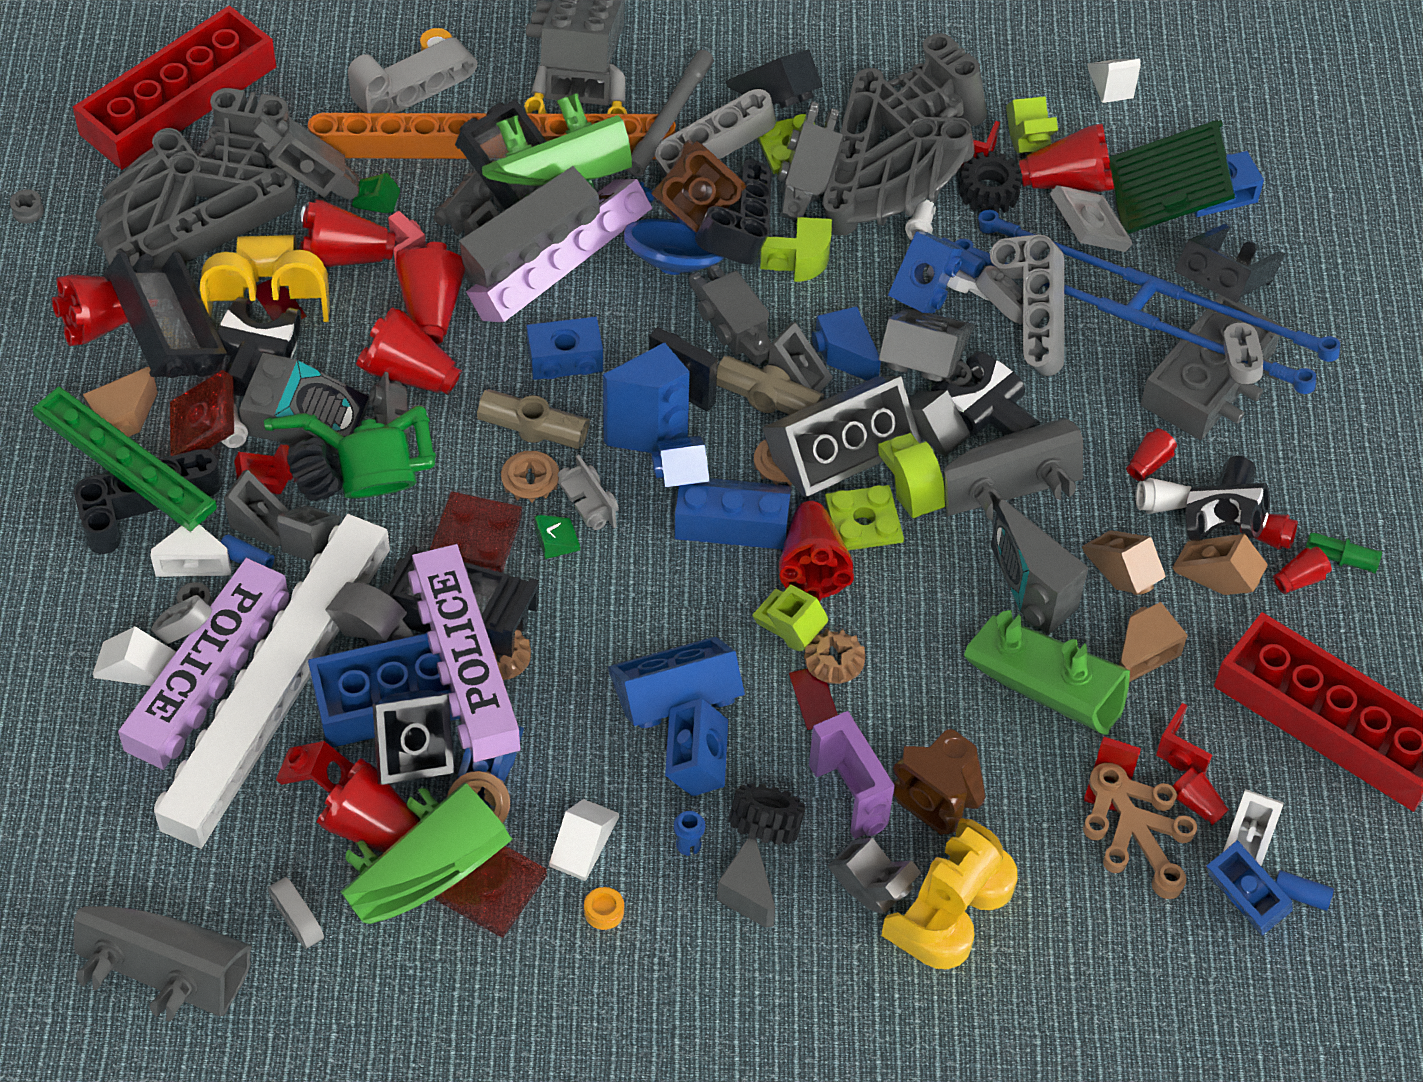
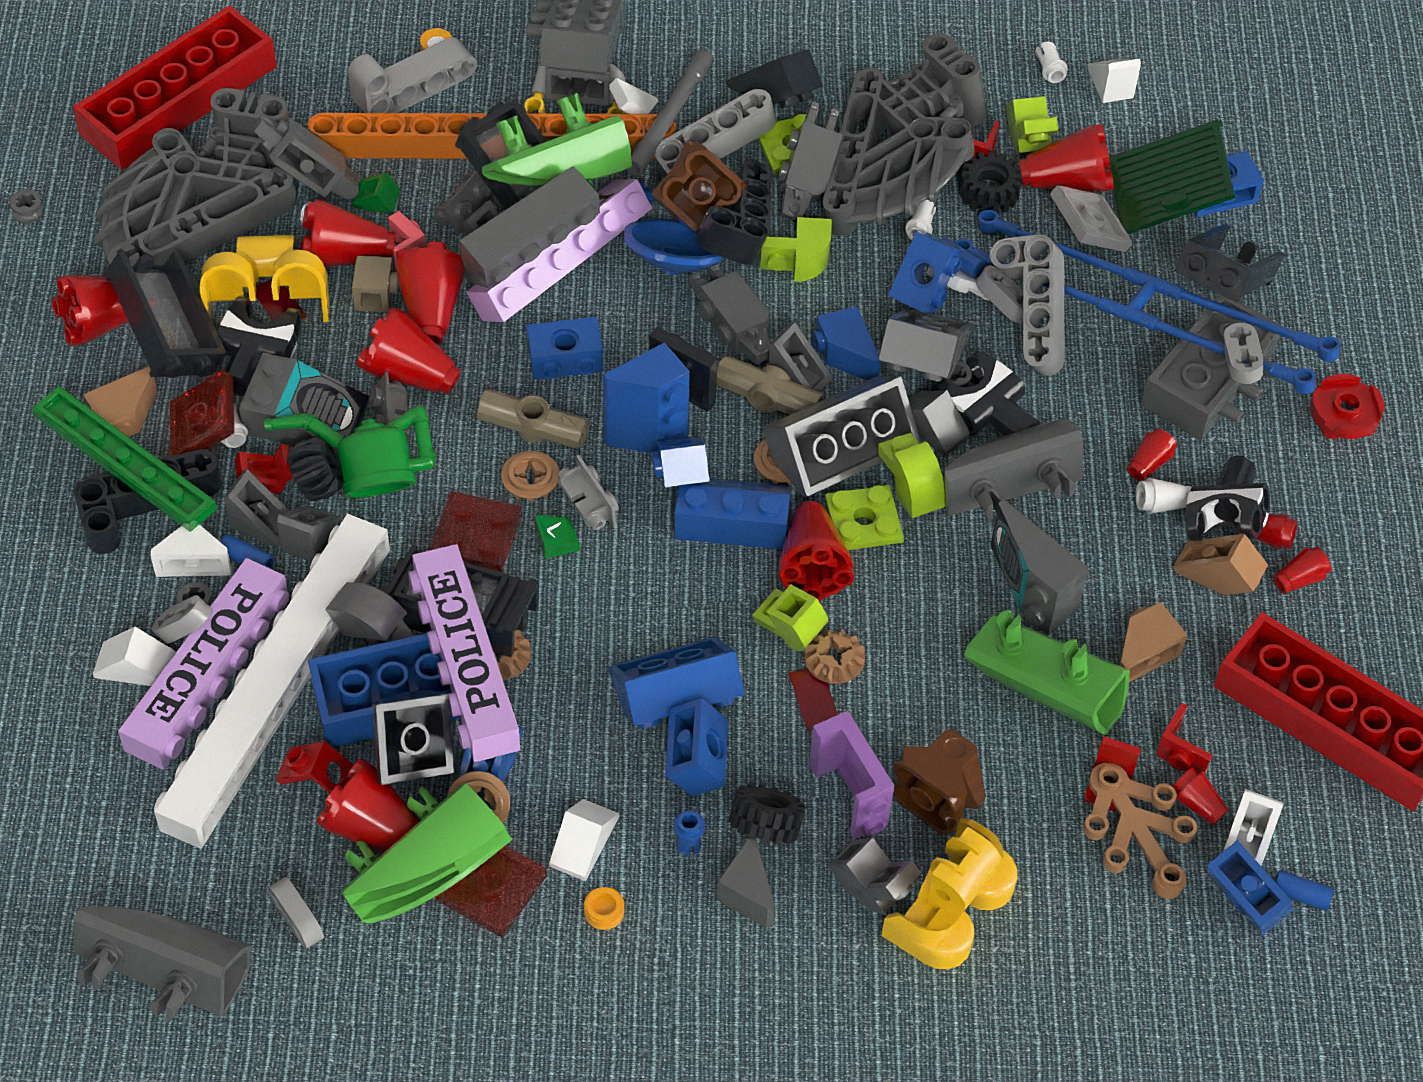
medium nougat slope [1082,530,1166,595] -> none
green axle [1305,533,1382,574] -> none
none -> dark tan brick [352,256,399,312]
none -> white tile [609,78,658,114]
none -> white pin [1035,42,1068,83]
none -> red plate [1310,374,1385,439]

